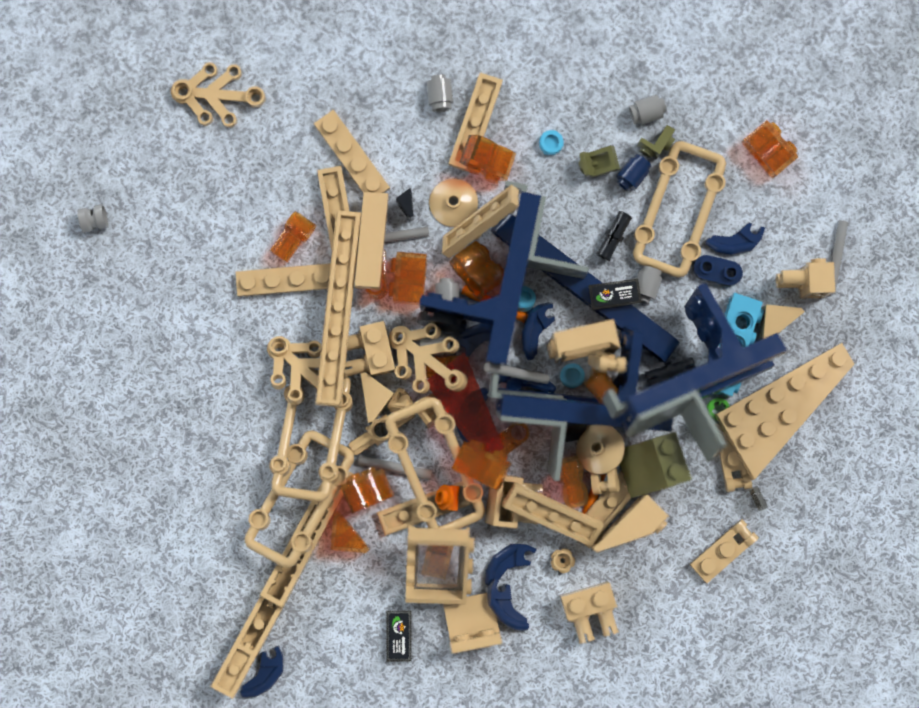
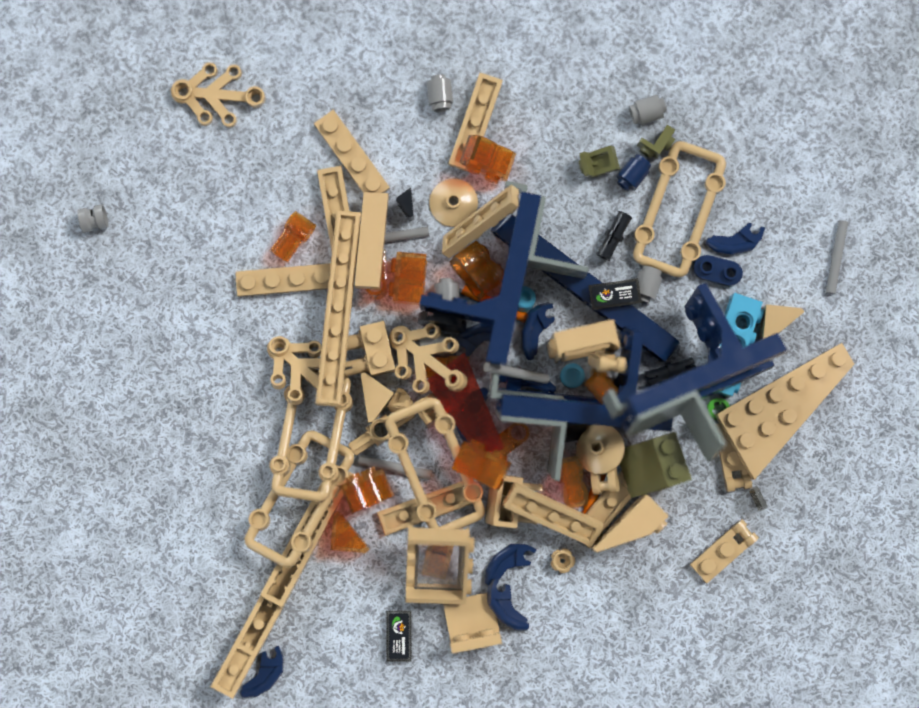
orange plate [435,485,460,511] -> none
medium azure tile [539,130,564,156] -> none
tan brick [560,581,619,644] -> none
clear orange brick [742,120,798,179] -> none
tan brick [775,258,835,299] -> none

